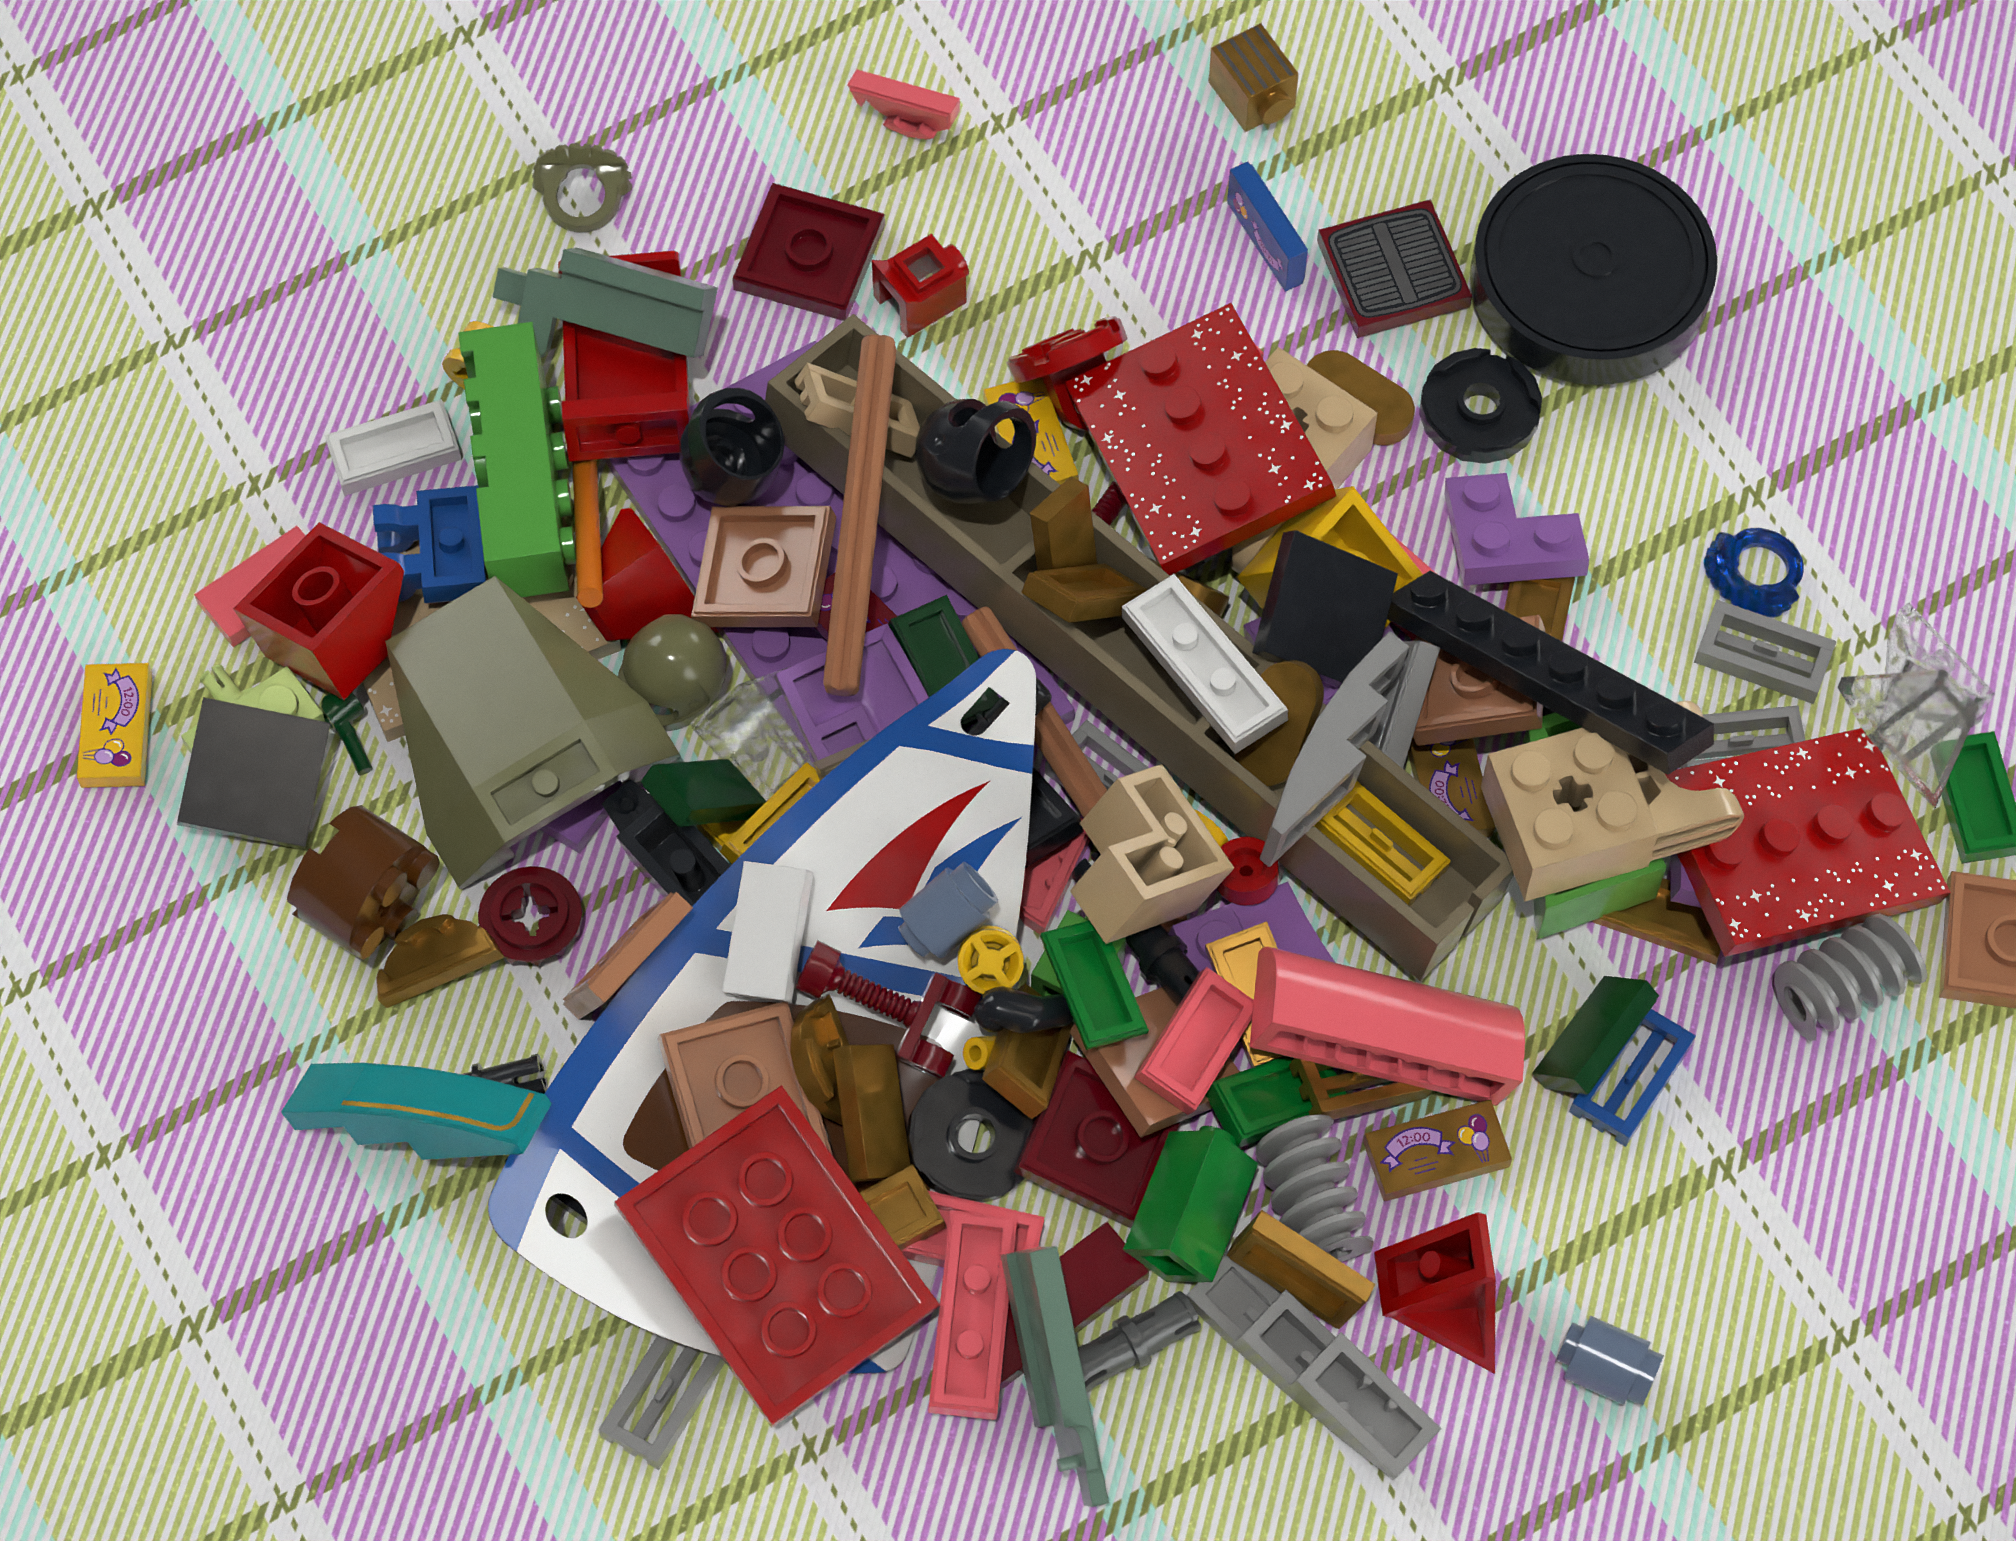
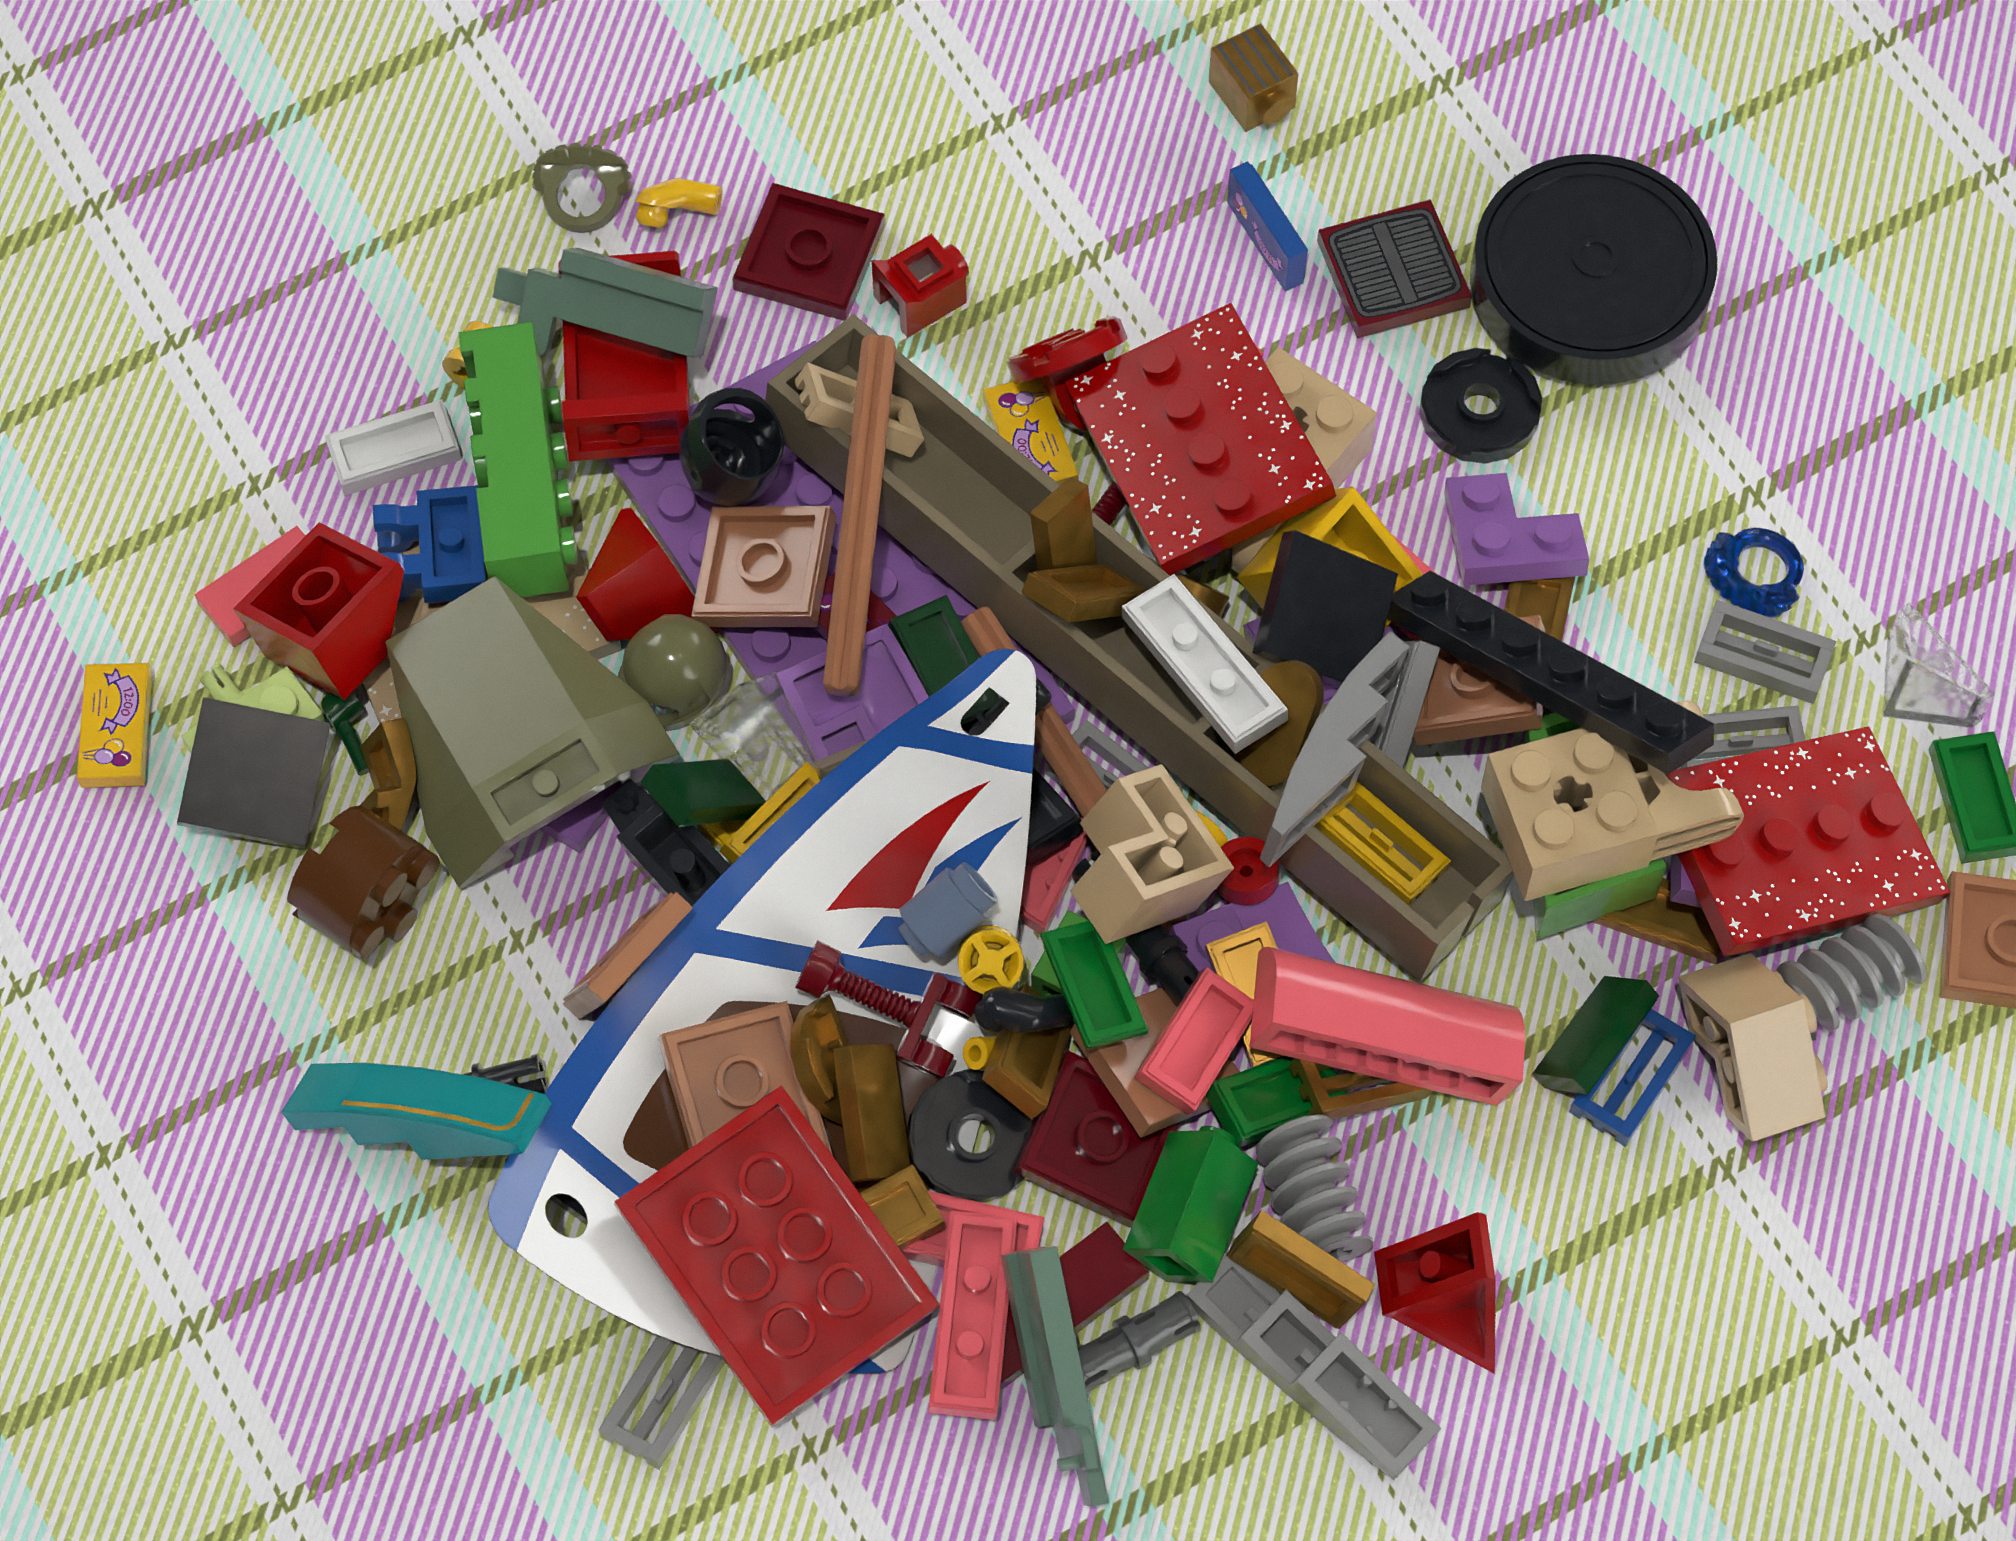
pearl gold tile [376,914,504,1008] -> none
dark red gear [478,866,583,967] -> none
orange bar [572,459,603,608] -> none
white tile [722,861,813,1003] -> none
coral tile [847,69,960,139] -> none
black helmet [915,399,1037,504] -> none
pearl gold tile [1307,350,1415,445] -> none
pearl gold tile [1363,1099,1512,1202] -> none
pearl gold tile [1408,737,1495,837] -> none
sand blue brick [1557,1315,1664,1406] -> none
clear slope [1837,670,1979,809] -> none
none -> pearl gold slope [360,718,417,831]
none -> yellow arm [635,178,723,227]
none -> tan brick [1678,953,1828,1142]

